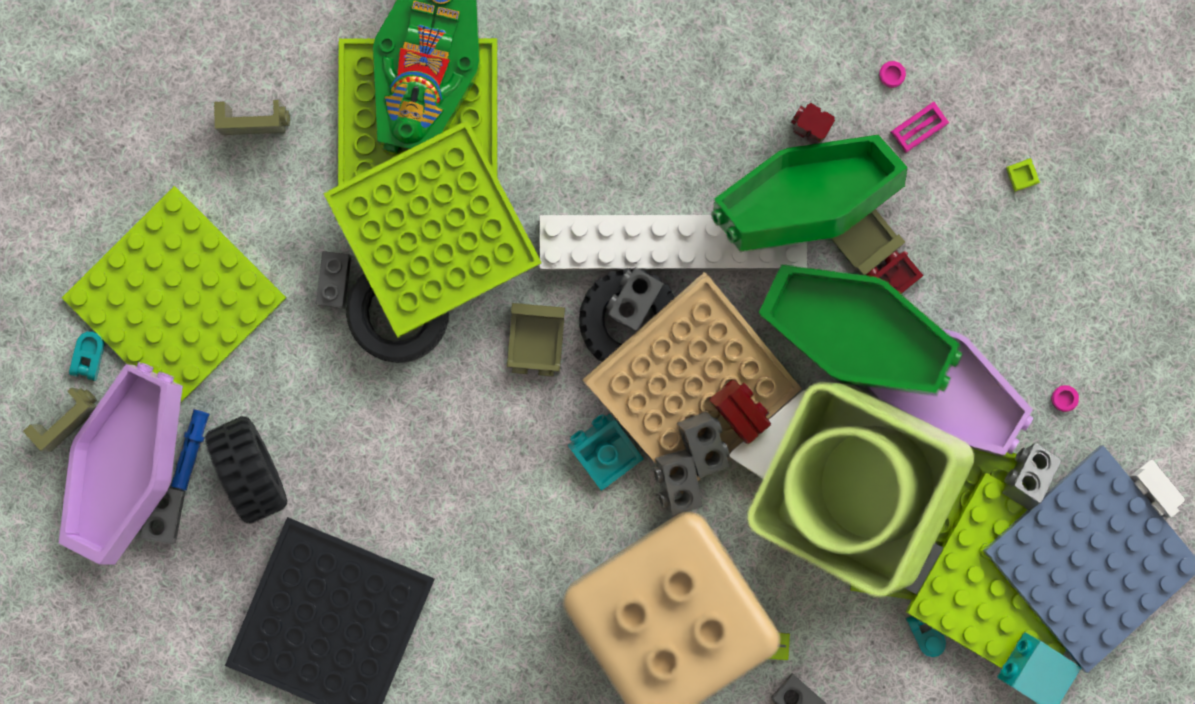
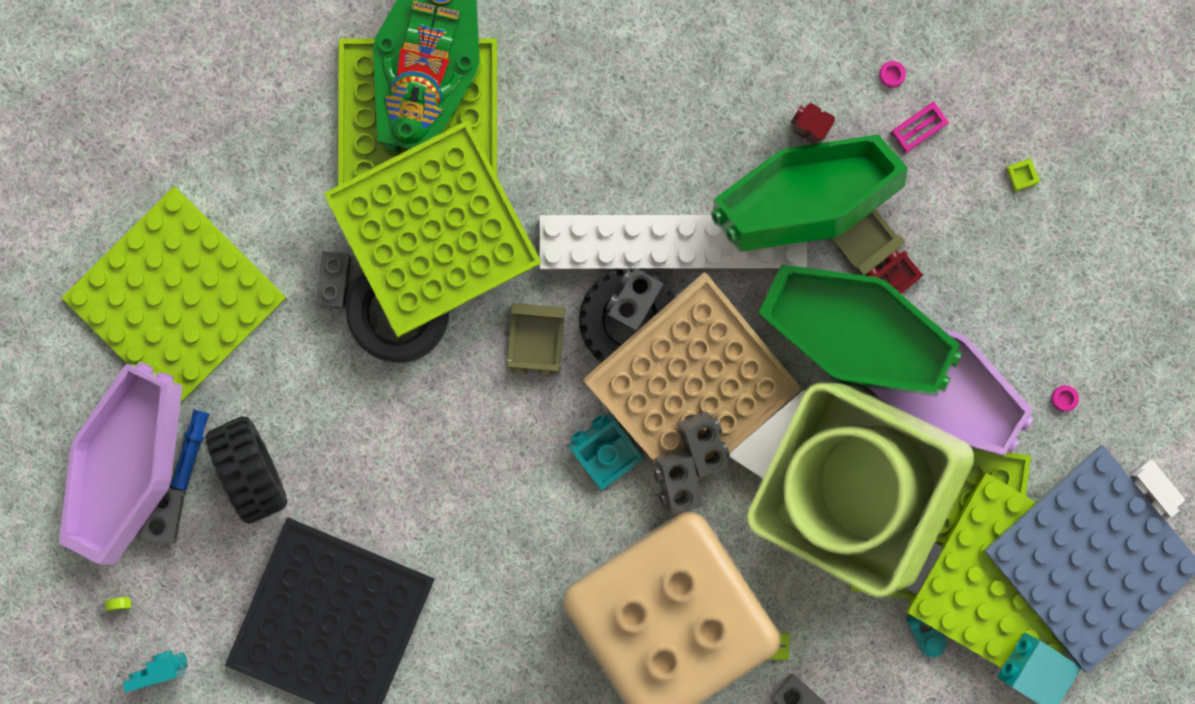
olive panel [23,387,97,452] -> none
teal plate [69,331,105,381] -> none
olive panel [214,100,290,135] -> none
dark red brick [709,380,771,444] -> none
dark grey brick [1002,443,1061,510] -> none
none -> lime tile [104,597,132,612]
none -> teal plate [122,650,188,693]

